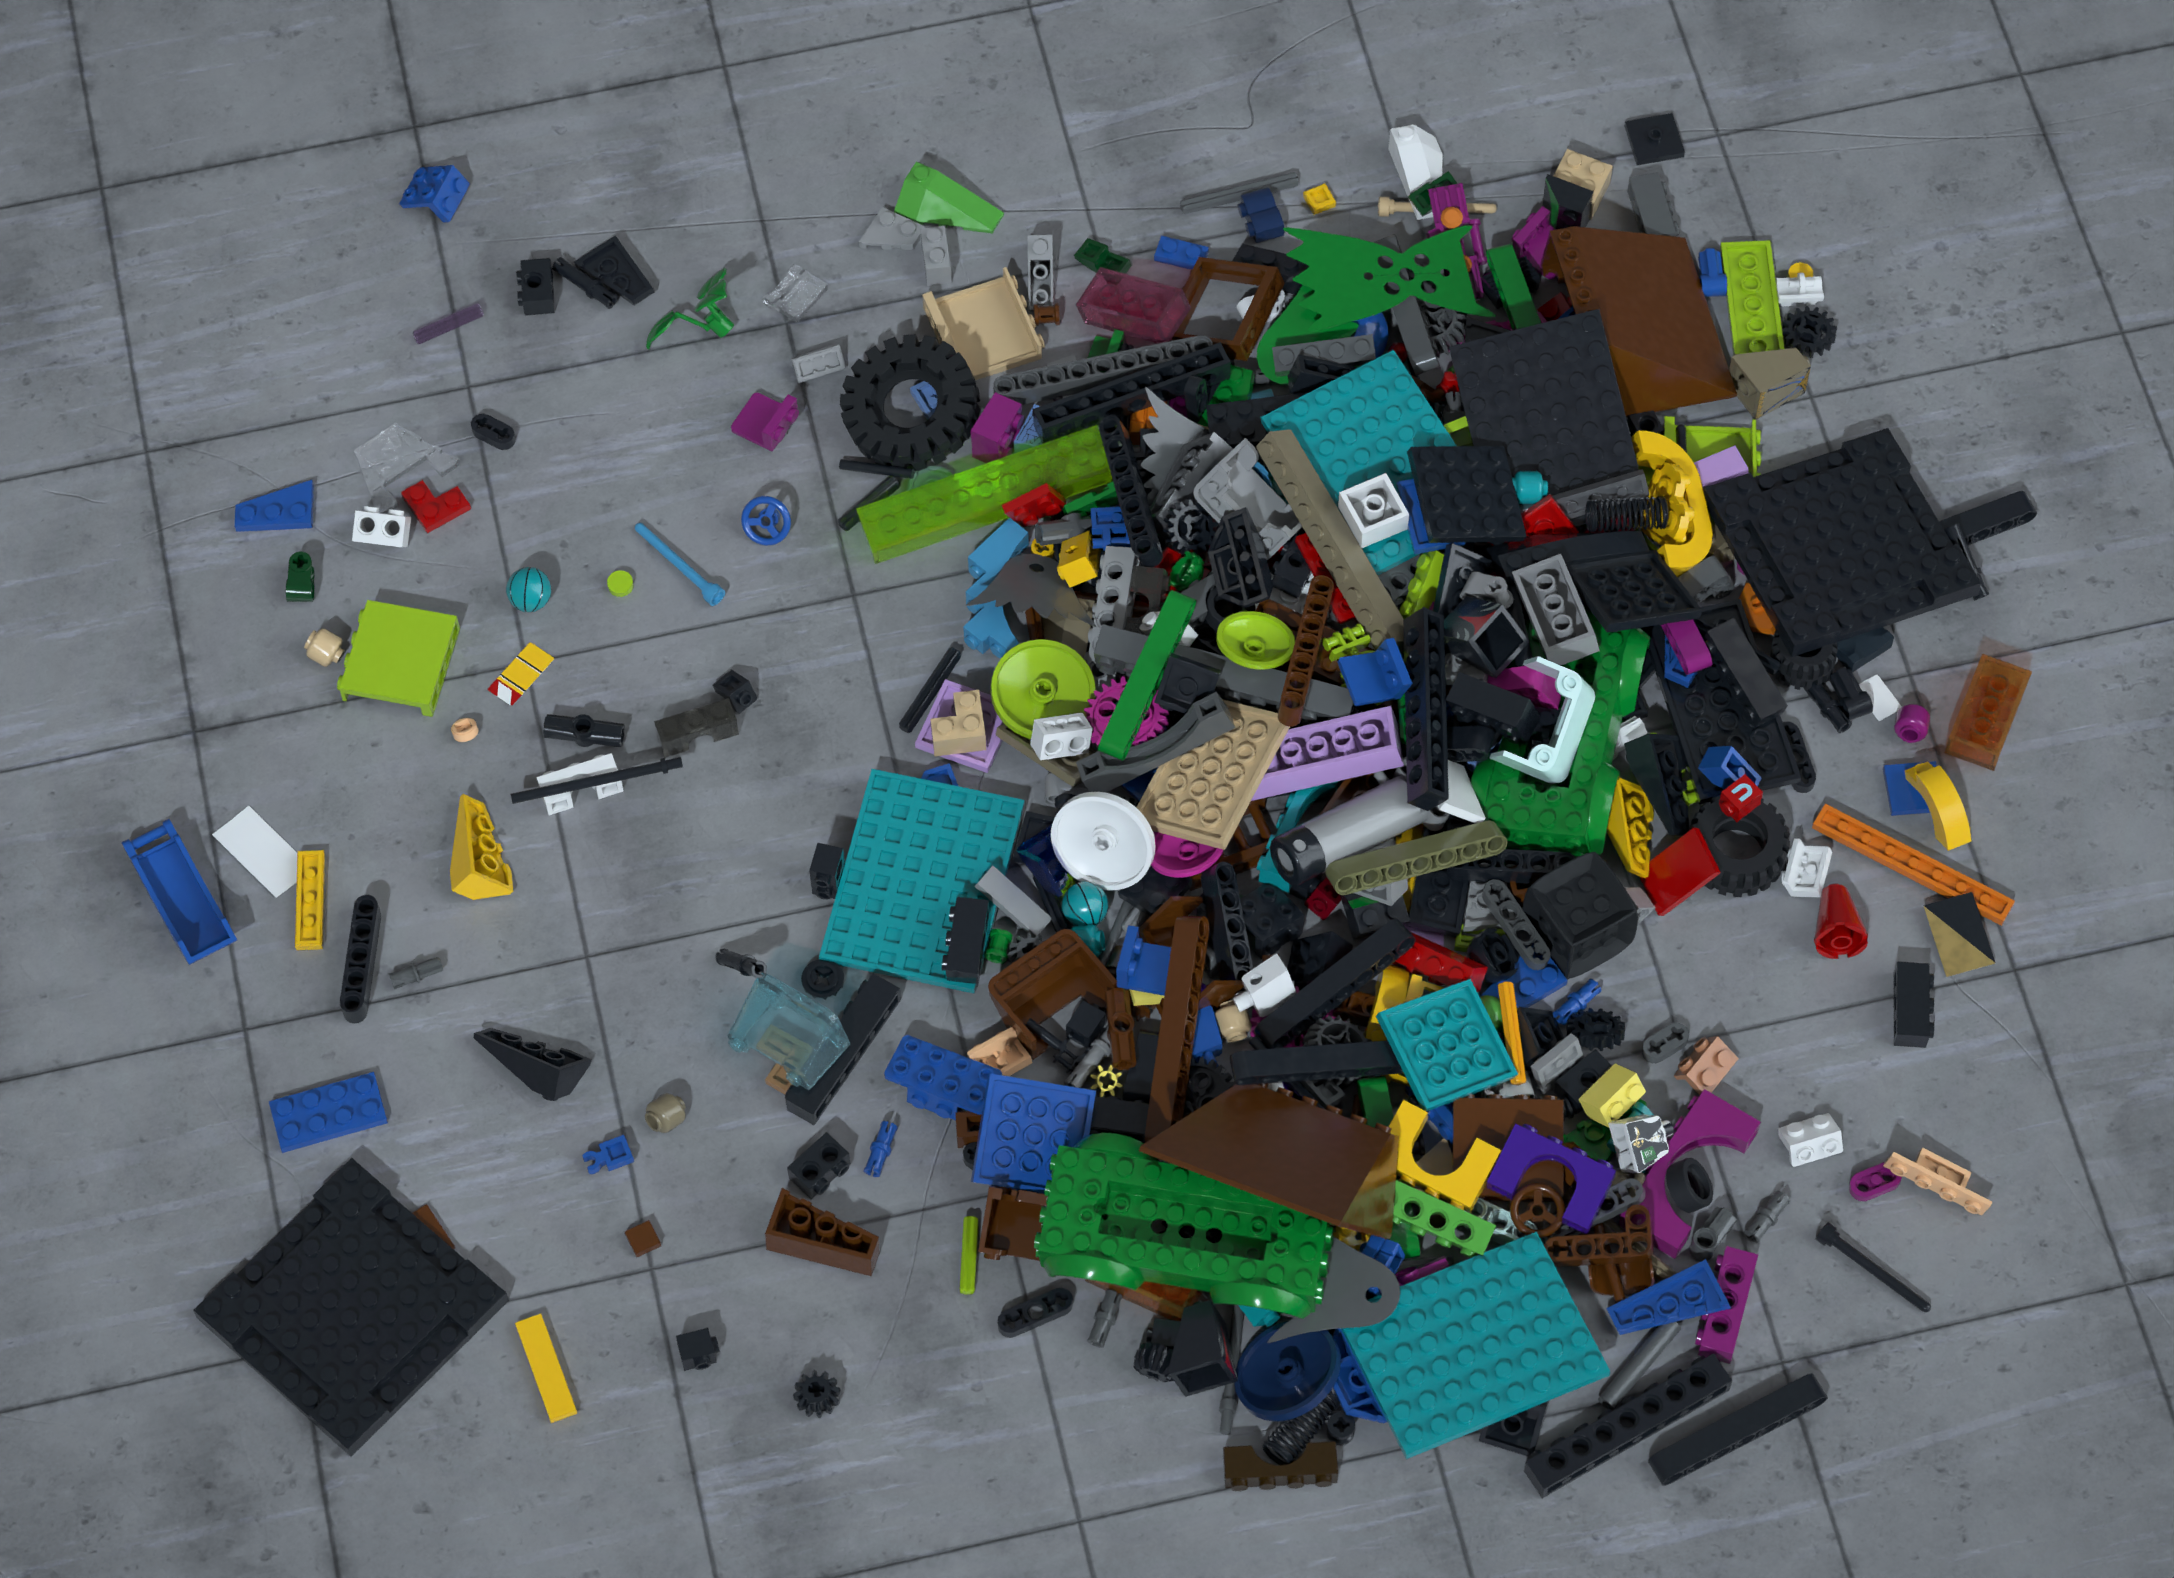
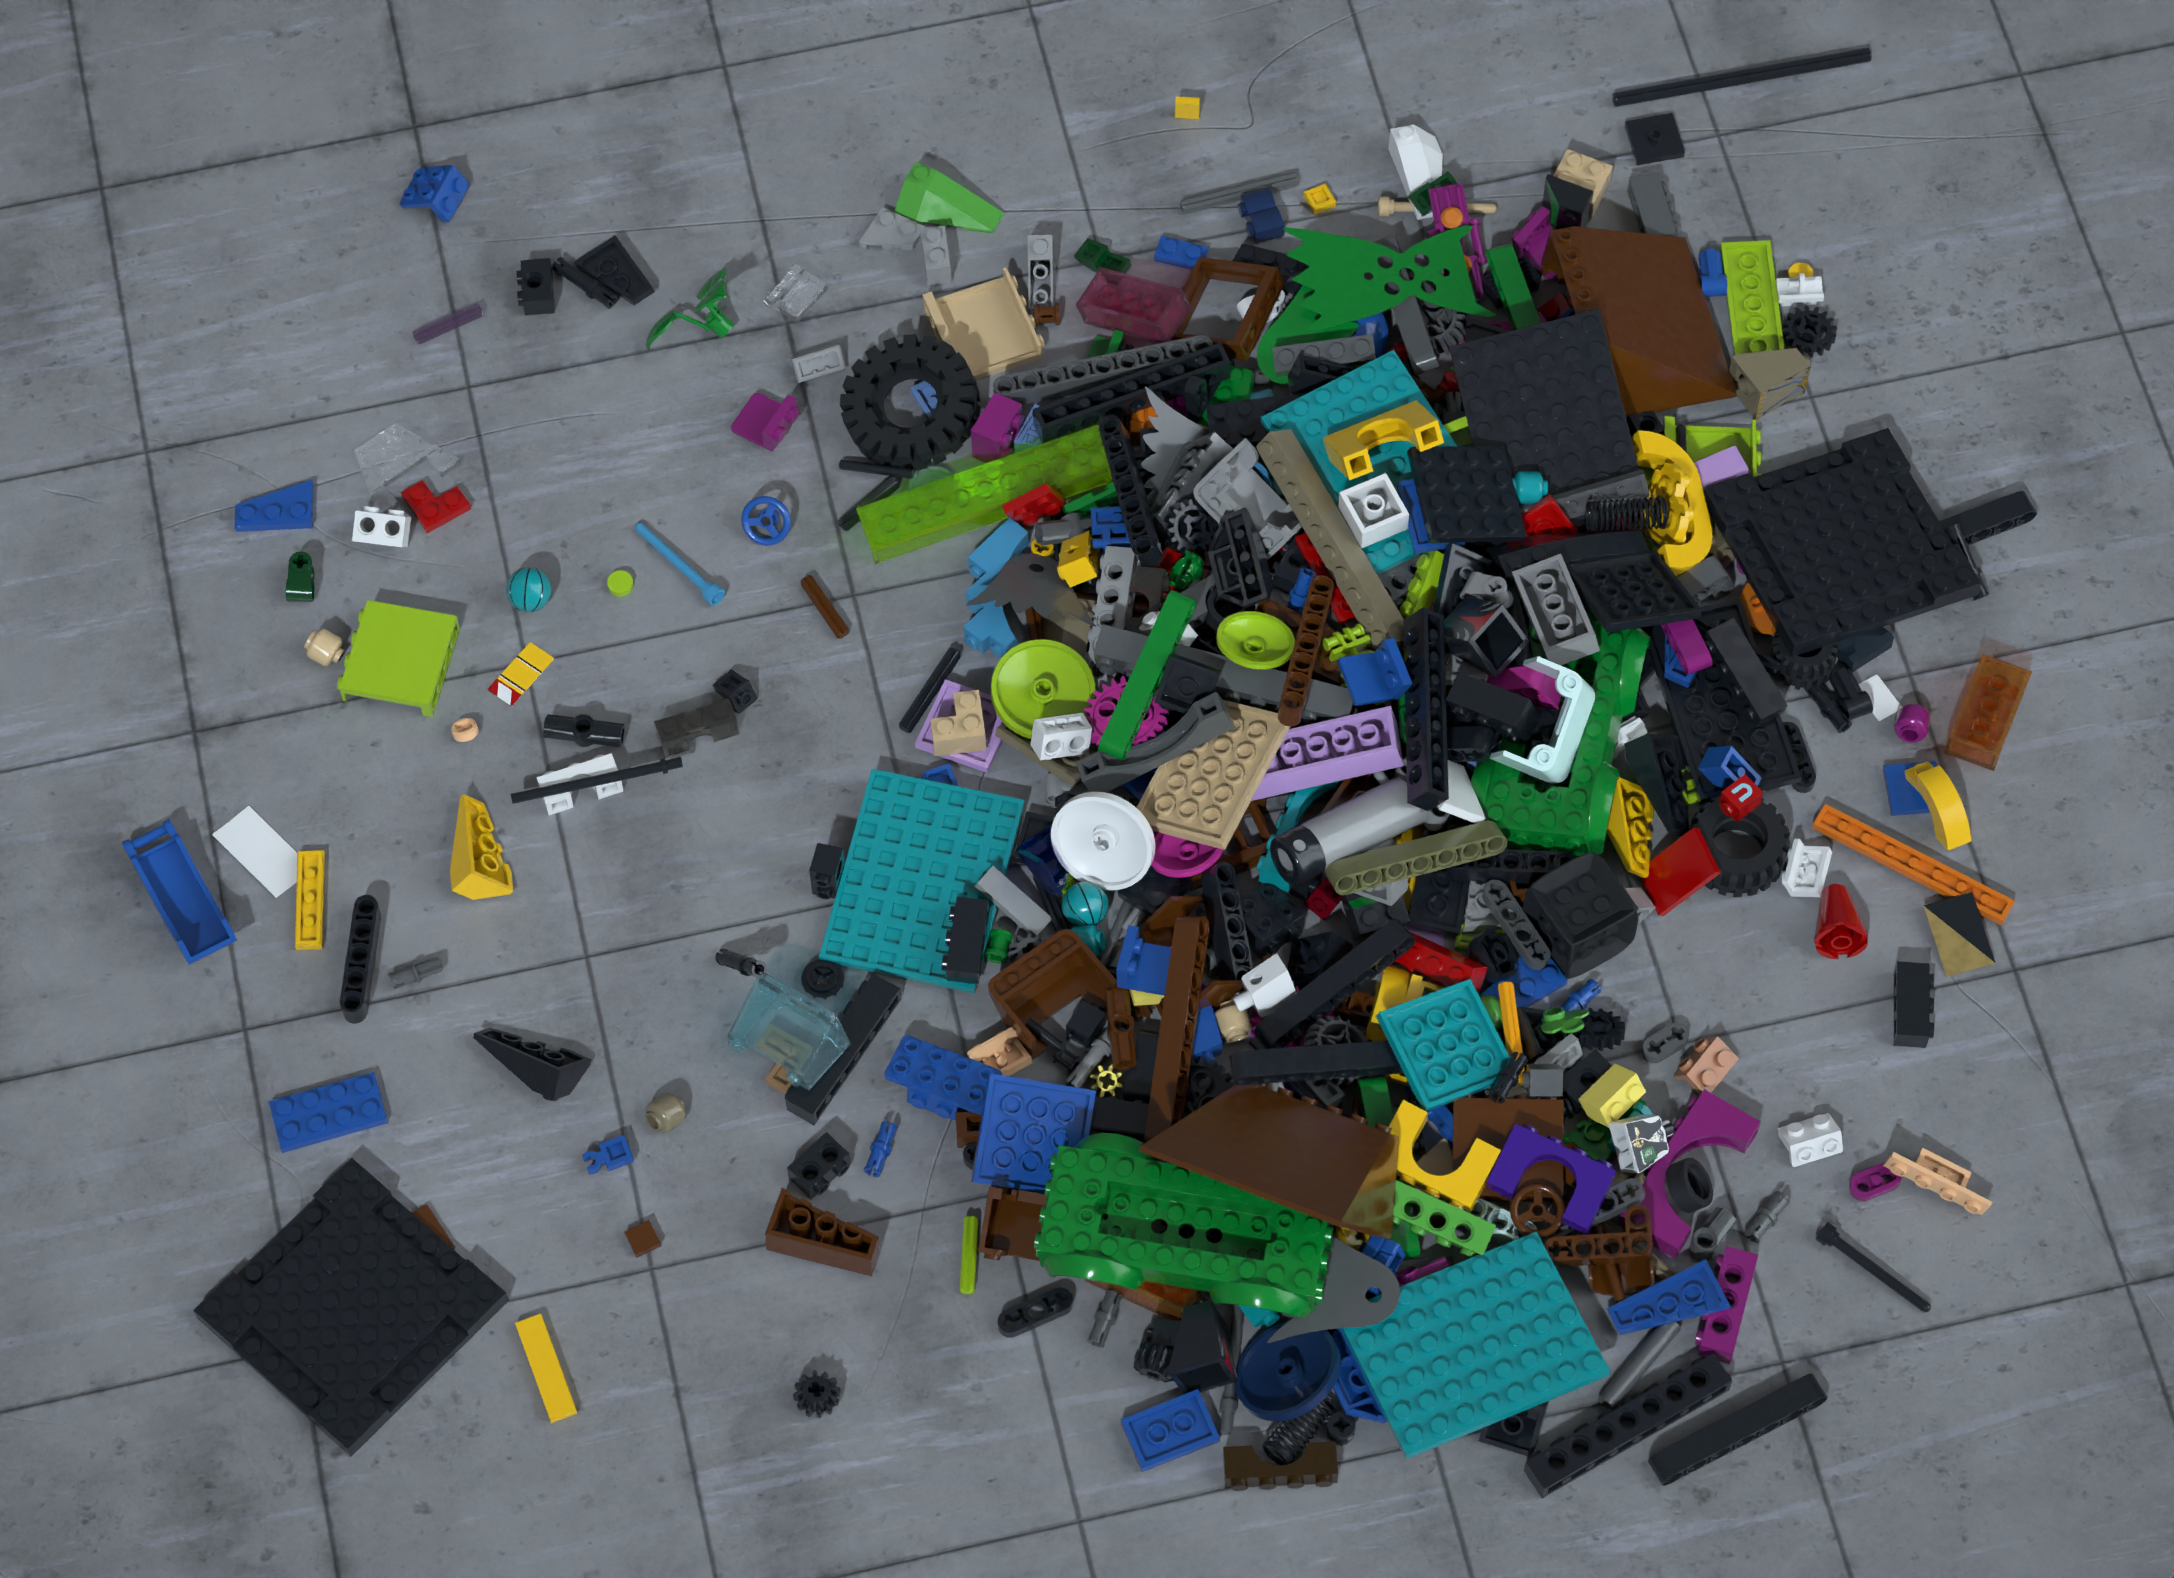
black beam [471,414,516,450] -> none
black brick [676,1328,720,1371] -> none
none -> reddish brown axle [801,575,849,639]
none -> blue plate [1121,1389,1220,1472]
none -> yellow tile [1175,96,1200,119]
none -> blue pin [1286,568,1316,614]
none -> yellow arch [1323,400,1444,480]
none -> black pin [1489,1052,1528,1104]
none -> dark grey brick [1522,1064,1563,1096]
none -> bright green plate [1541,1007,1589,1034]
none -> black axle [1612,47,1872,107]

